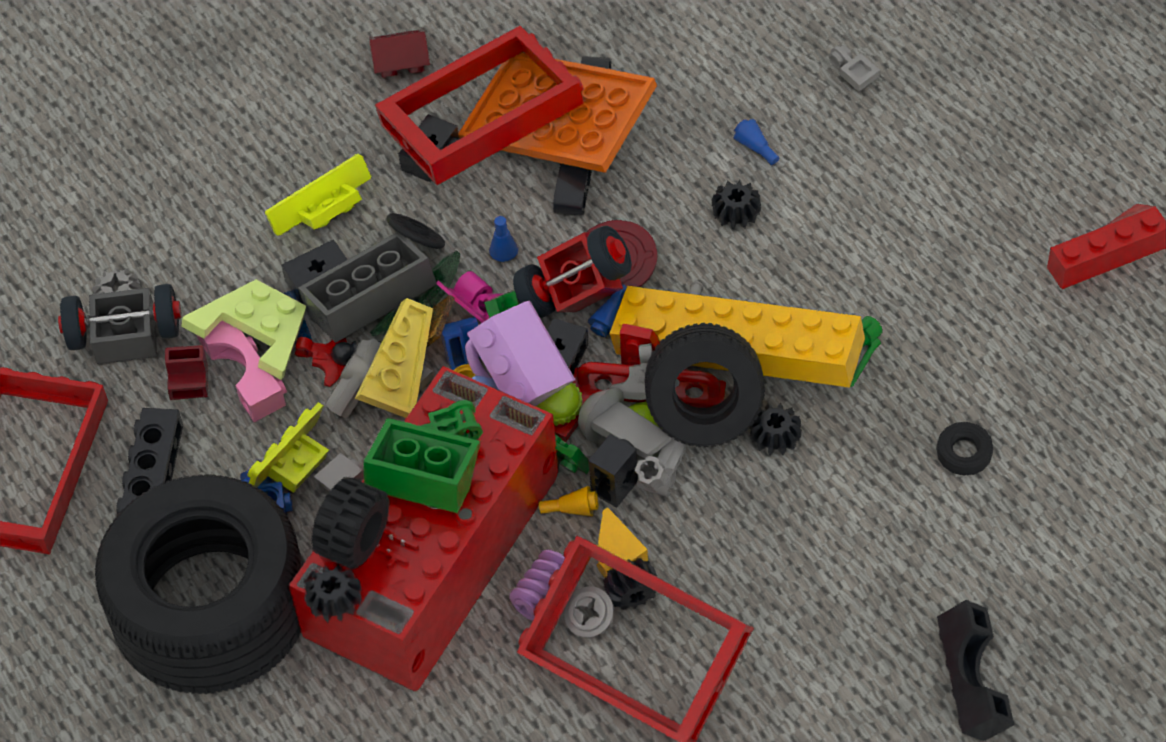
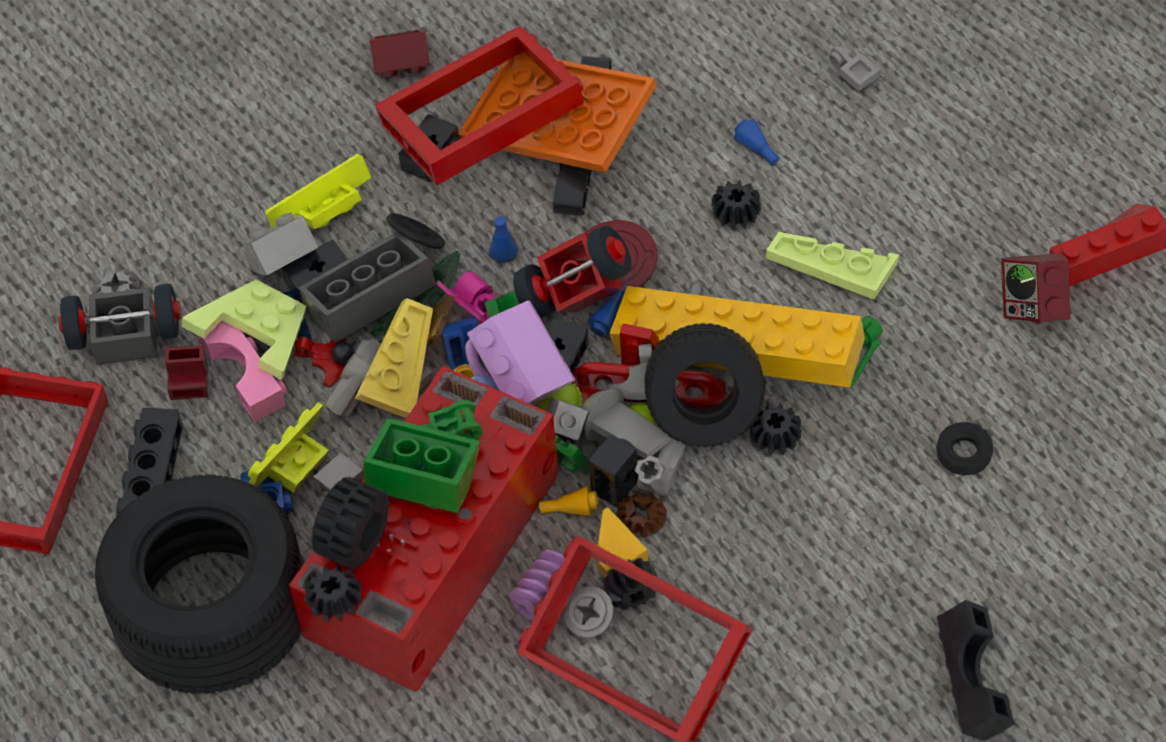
none -> light grey slope [244,213,319,275]
none -> light grey brick [546,397,588,440]
none -> reddish brown gear [616,490,667,537]
none -> yellowish green wing [765,232,899,300]
none -> dark red slope [1001,253,1071,322]

